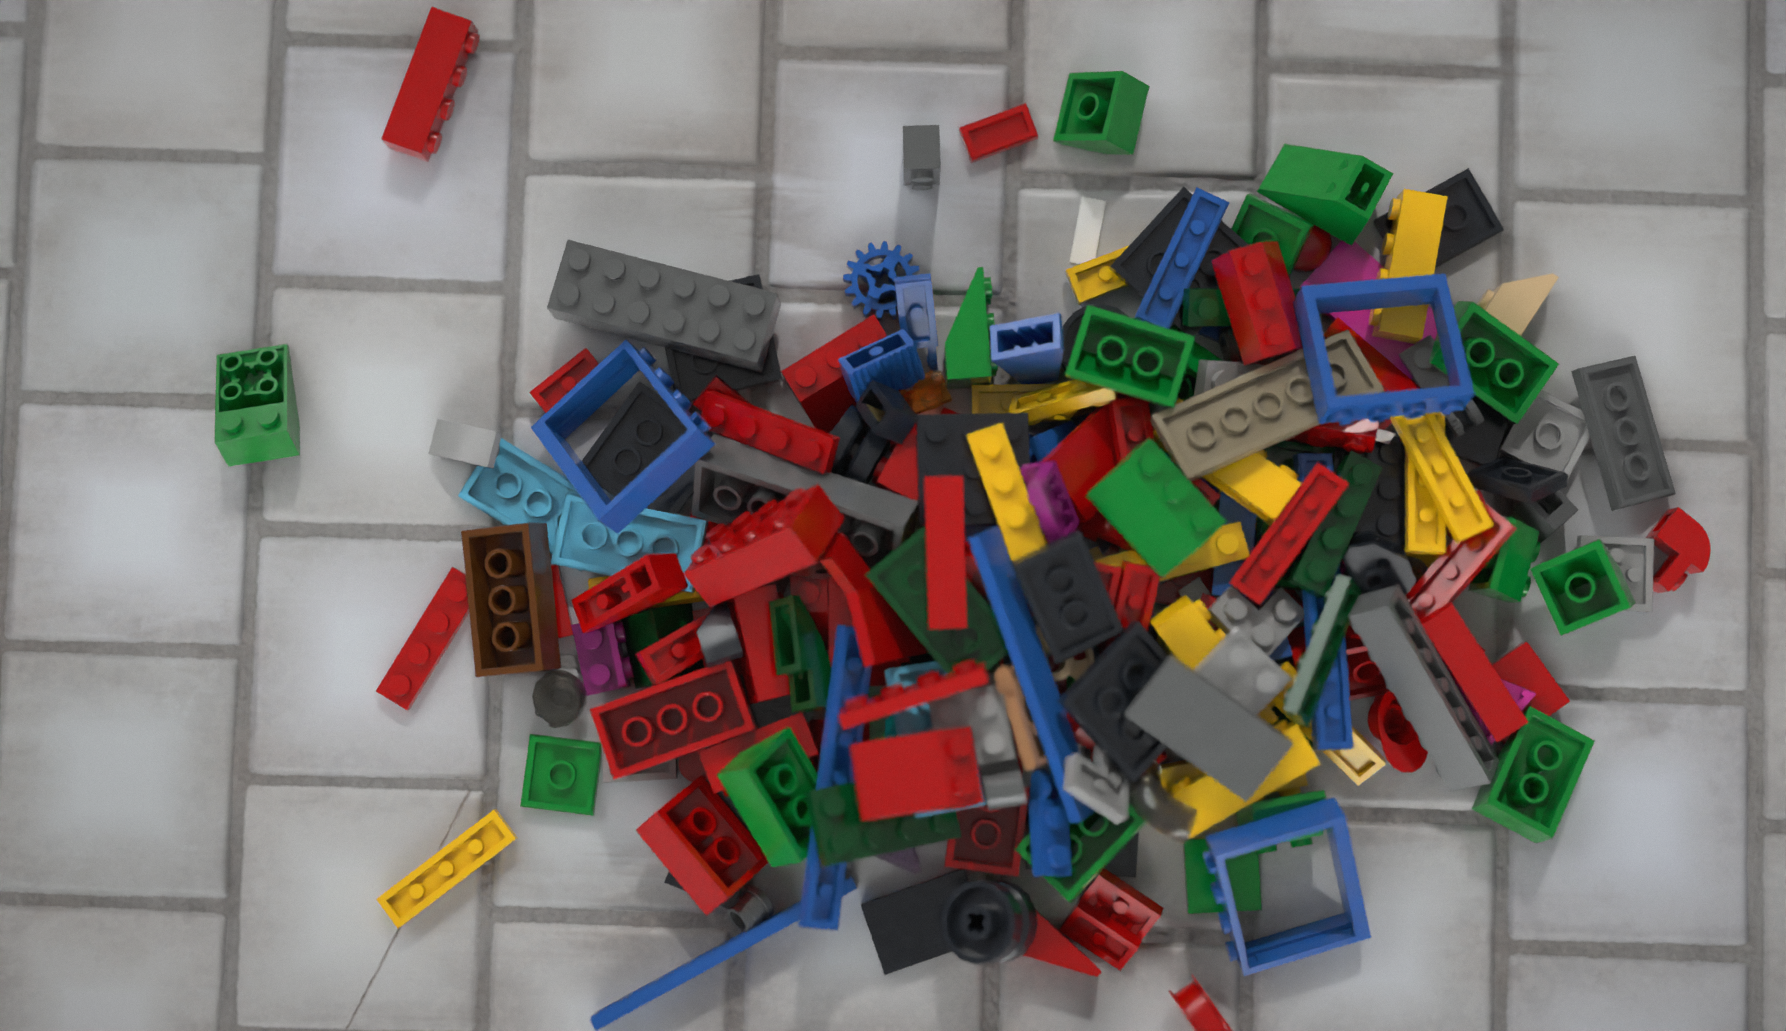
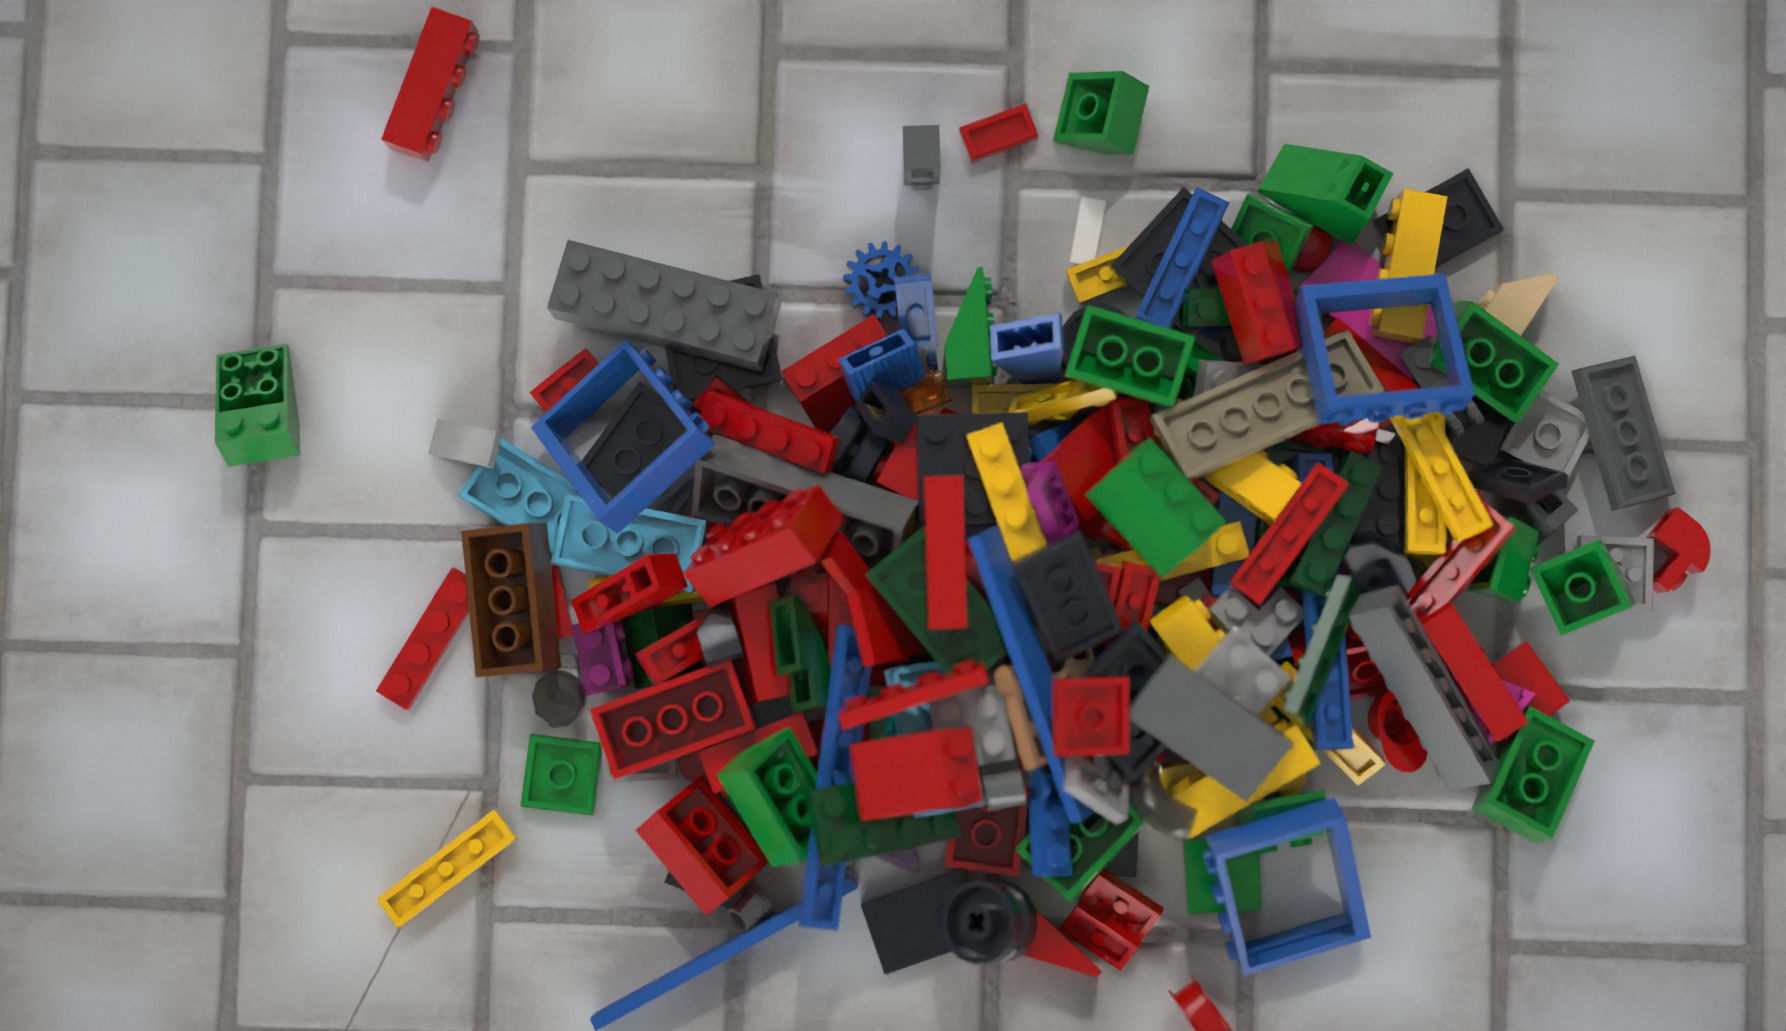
none -> red plate [1053,676,1129,757]

